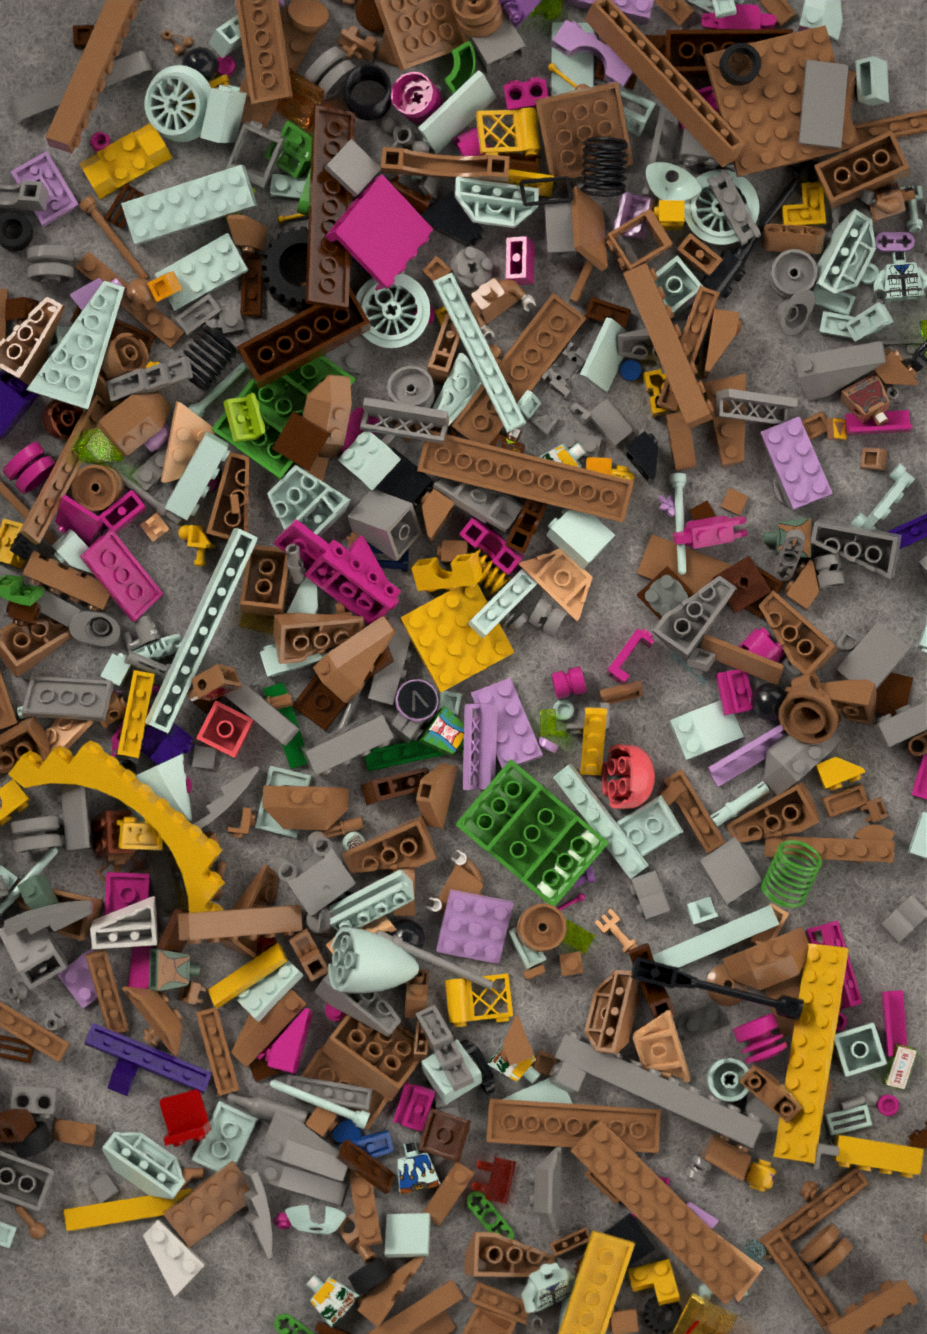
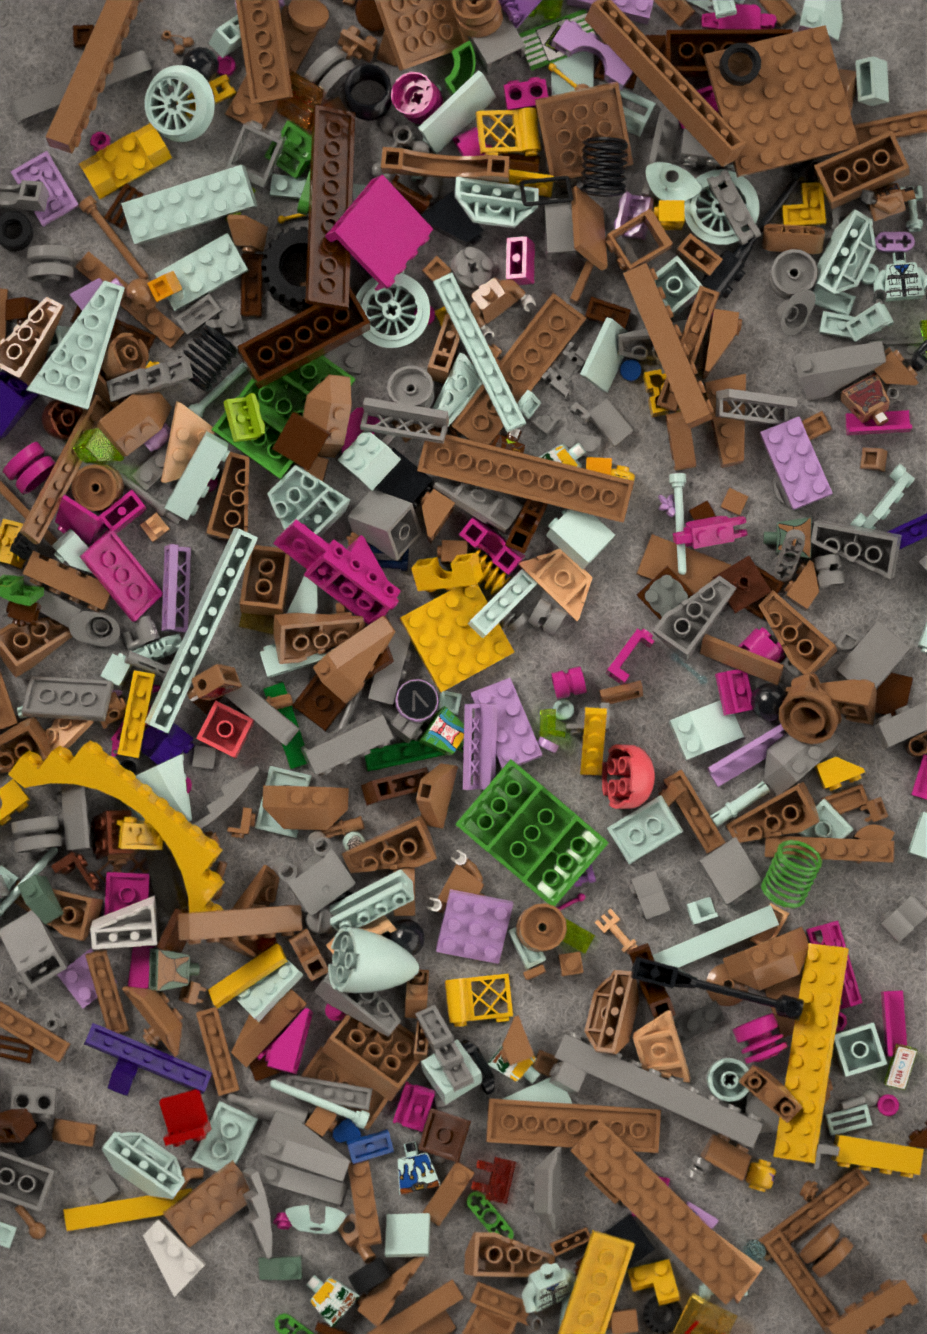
light grey slope [3,900,93,937] -> none
yellow piece [178,525,216,567] -> none
light aqua brick [200,85,247,143] -> none
medium nougat piece [230,494,240,515] -> none
light grey pin [286,544,305,584] -> none
light grey tile [324,139,381,197] -> none
reddish brown tile [337,1139,396,1194] -> none
light grey bar [376,930,493,990] -> none
light aqua plate [553,764,649,879] -> none
black slope [623,431,658,485] -> none
light grey tile [687,647,716,676] -> none
light grey tile [798,60,849,149] -> none
medium nougat tile [826,418,847,441] -> none
none -> copper bracket [51,852,100,891]
none -> lavender fence [161,544,191,632]
none -> sand green slope [258,1255,303,1280]
none -> sticker [519,9,596,71]
none -> light aqua tile [798,798,854,839]

